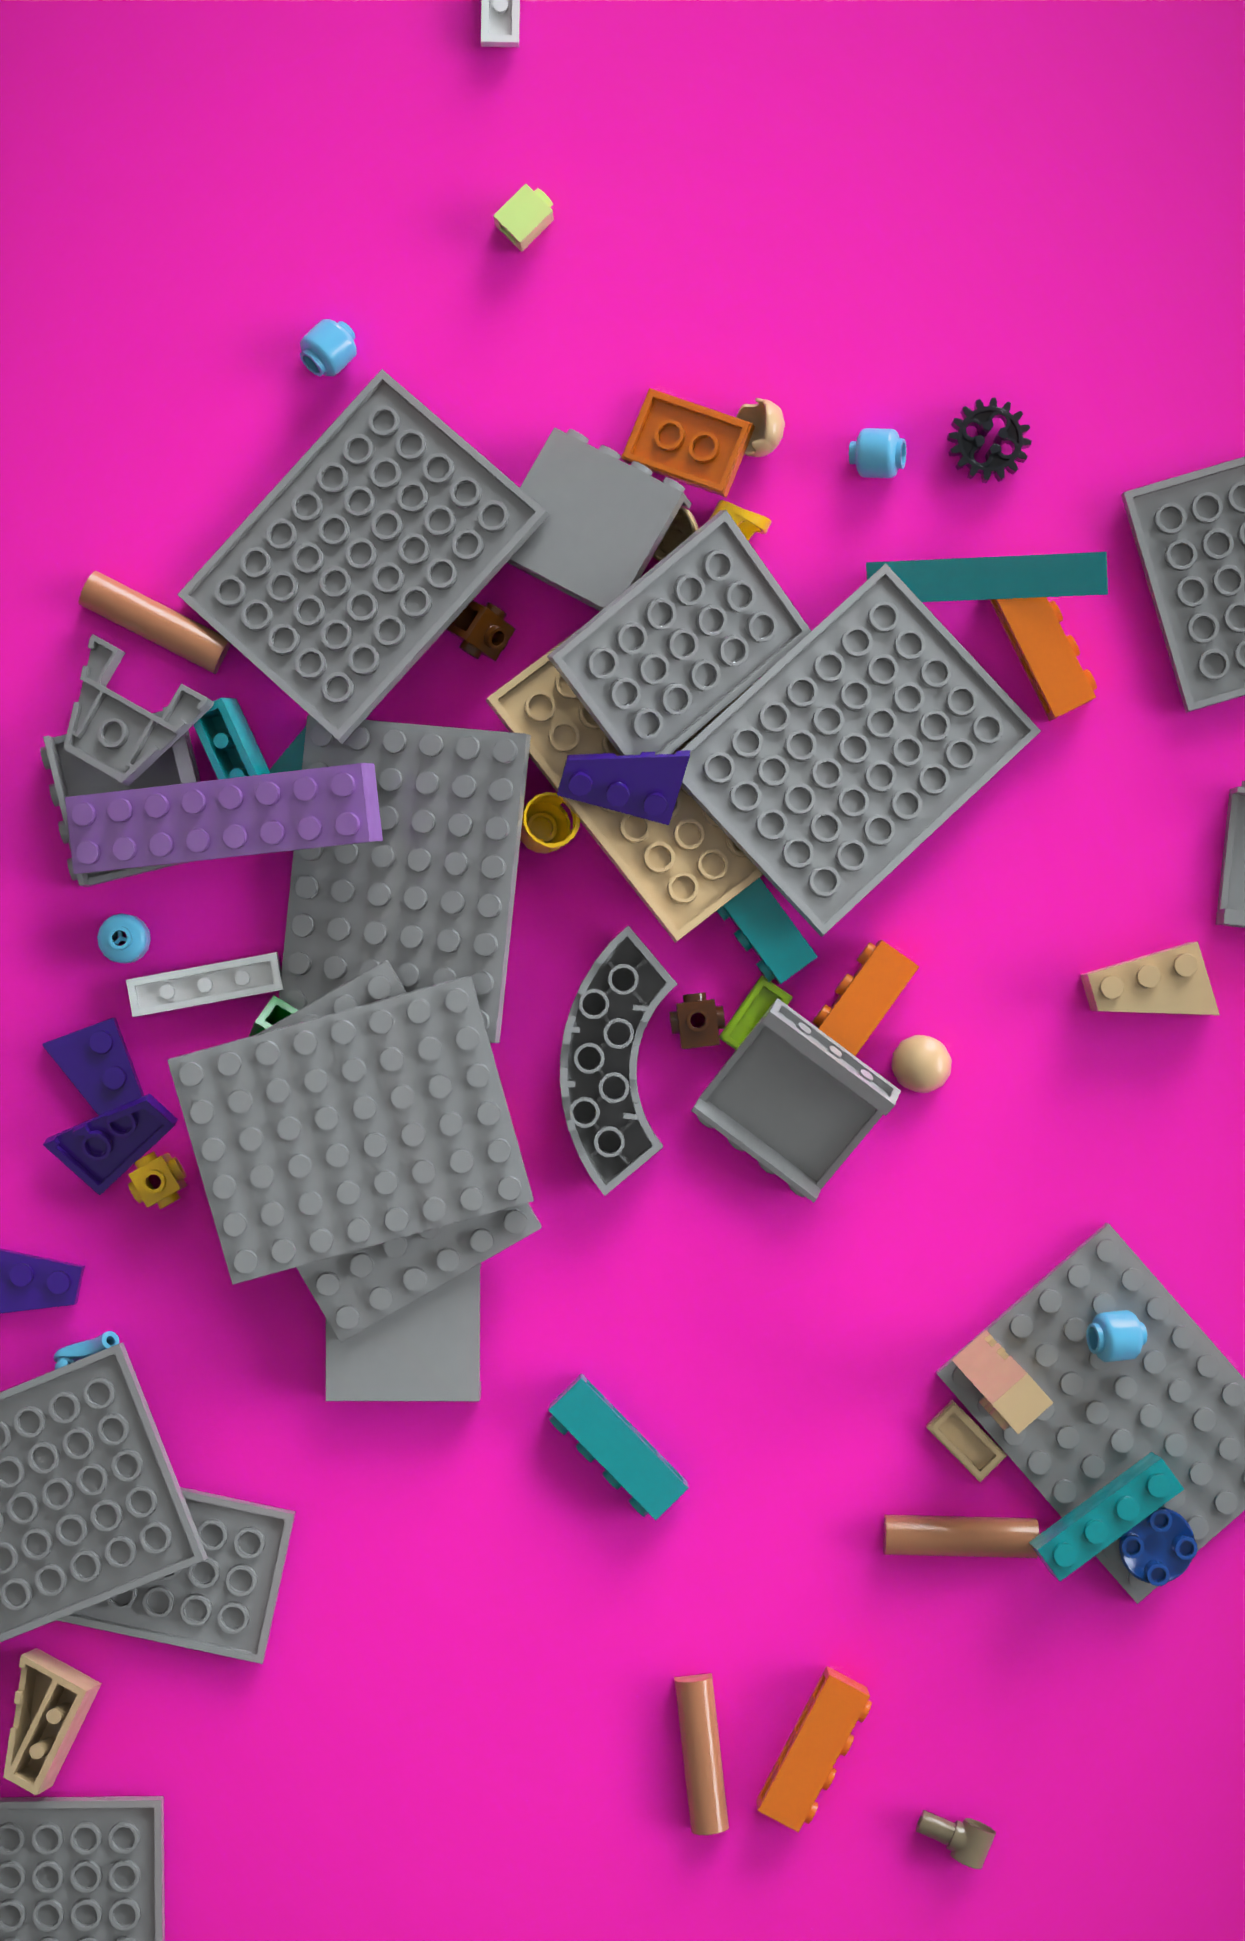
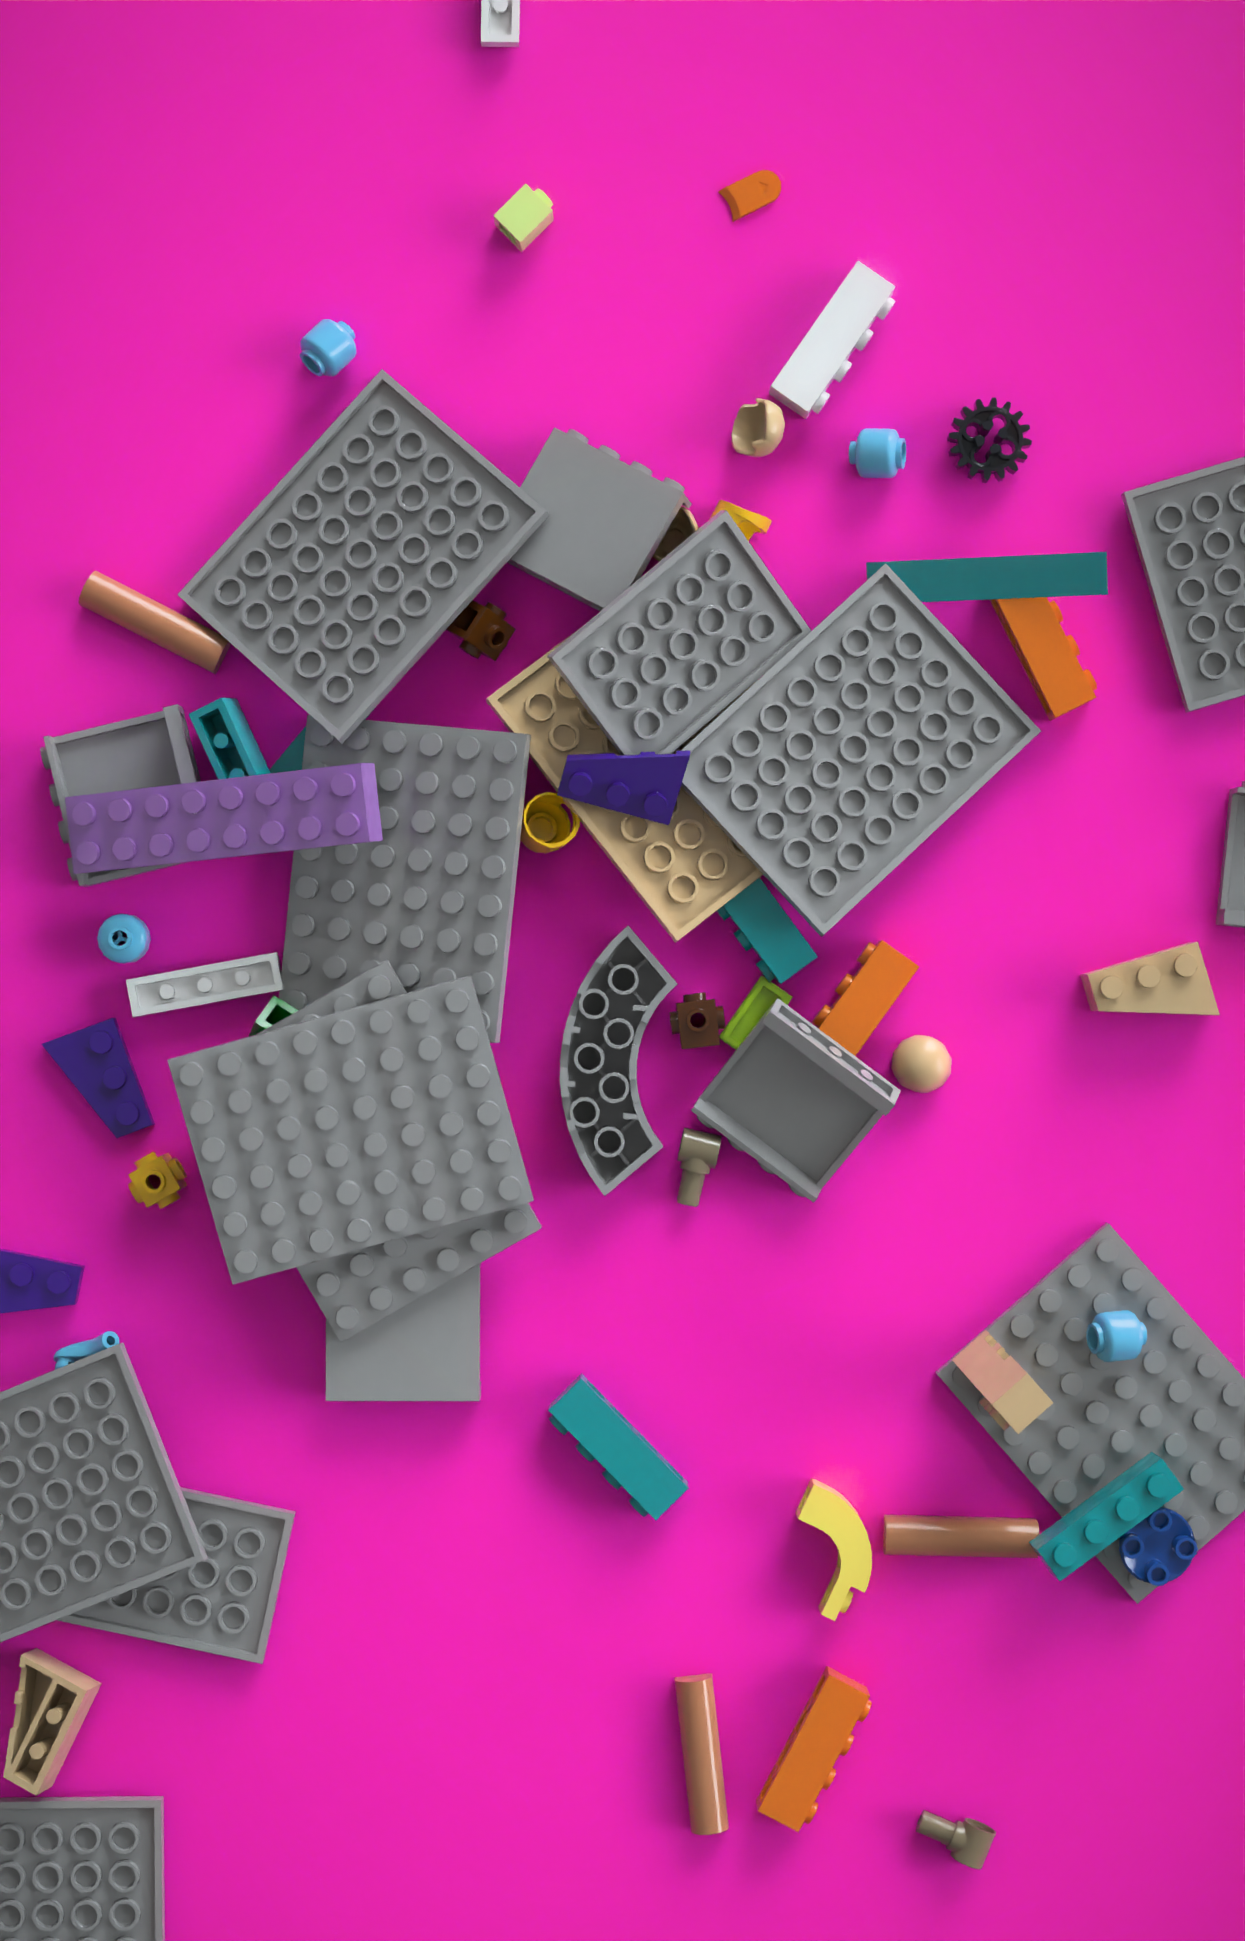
dark purple wing [43,1094,178,1195] -> none
light grey wing [63,634,215,787] -> none
orange tile [621,388,755,498] -> none
tan tile [926,1400,1007,1482] -> none
none -> dark tan pin [677,1127,722,1207]
none -> orange piece [718,170,781,222]
none -> white brick [769,260,896,419]
none -> light yellow arch [796,1478,872,1621]

